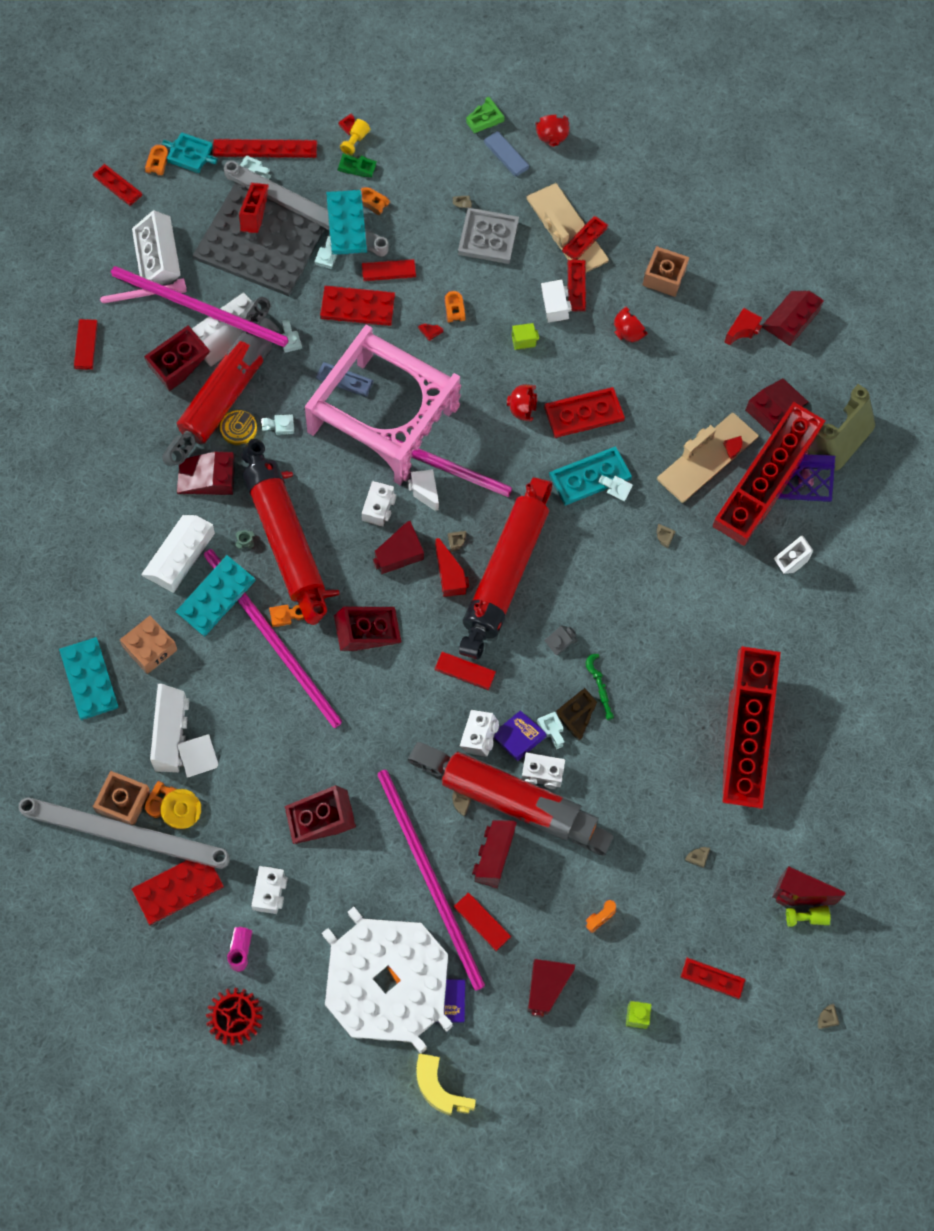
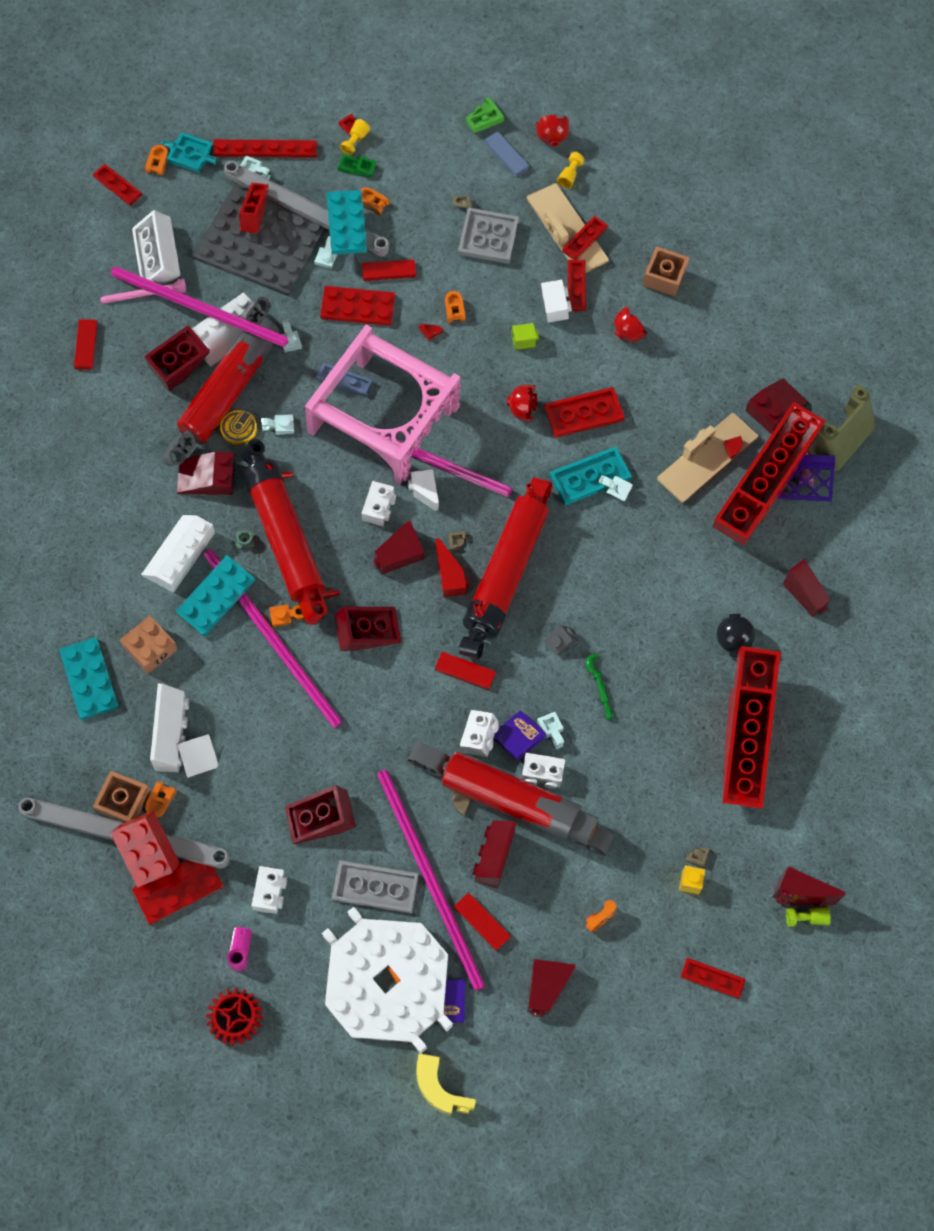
yellow tile [160,789,201,830] -> none
dark brown wing [555,688,597,741] -> none
lime brick [626,1001,651,1029] -> none
dark tan tile [657,524,676,548] -> none
red arch [724,308,762,345] -> none
dark red slope [762,291,824,346] -> none
white slope [774,536,813,574] -> none
dark tan tile [818,1004,839,1029] -> none
none -> brick [110,810,181,887]
none -> light grey tile [332,860,419,914]
none -> yellow piece [557,152,584,189]
none -> yellow brick [679,865,705,895]
none -> black brick [717,614,755,657]
none -> dark red slope [783,559,830,617]

